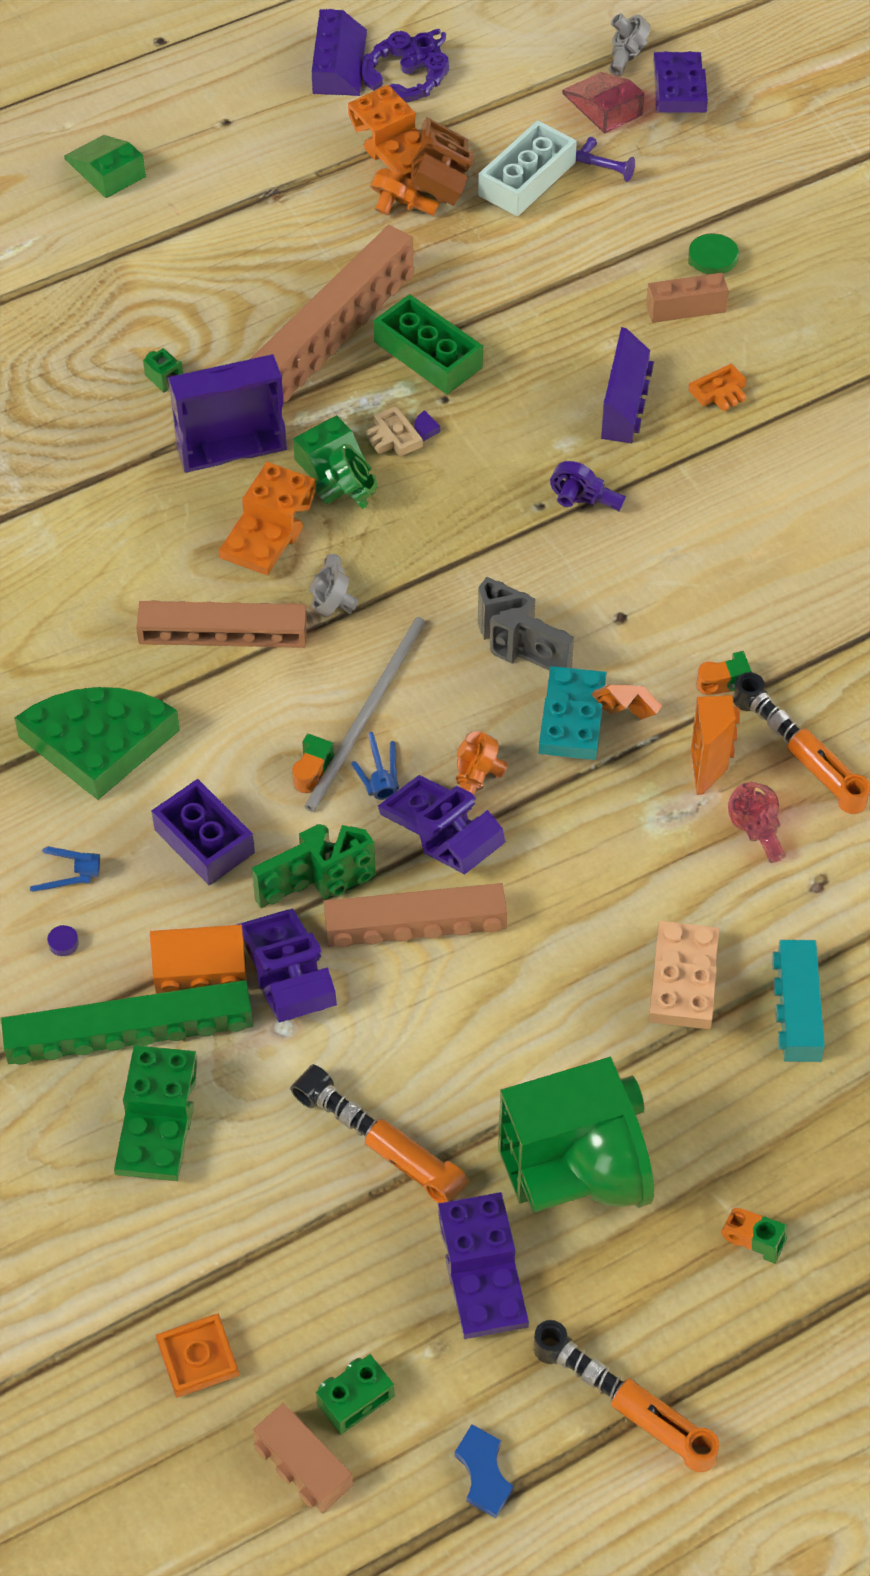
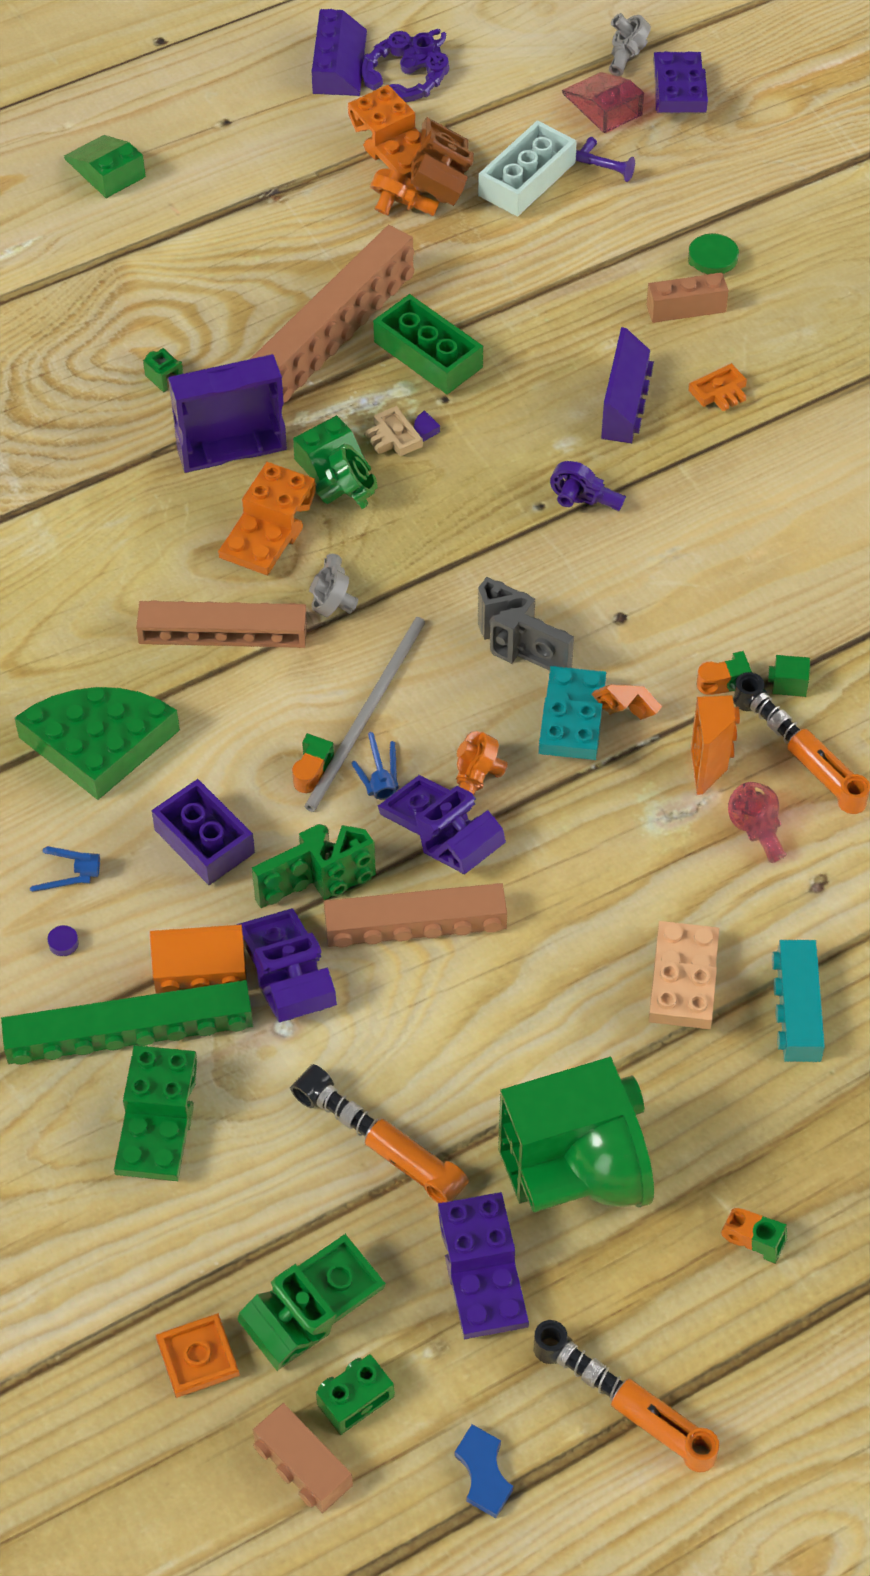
none -> green piece [237,1233,386,1371]
none -> green brick [768,655,810,697]

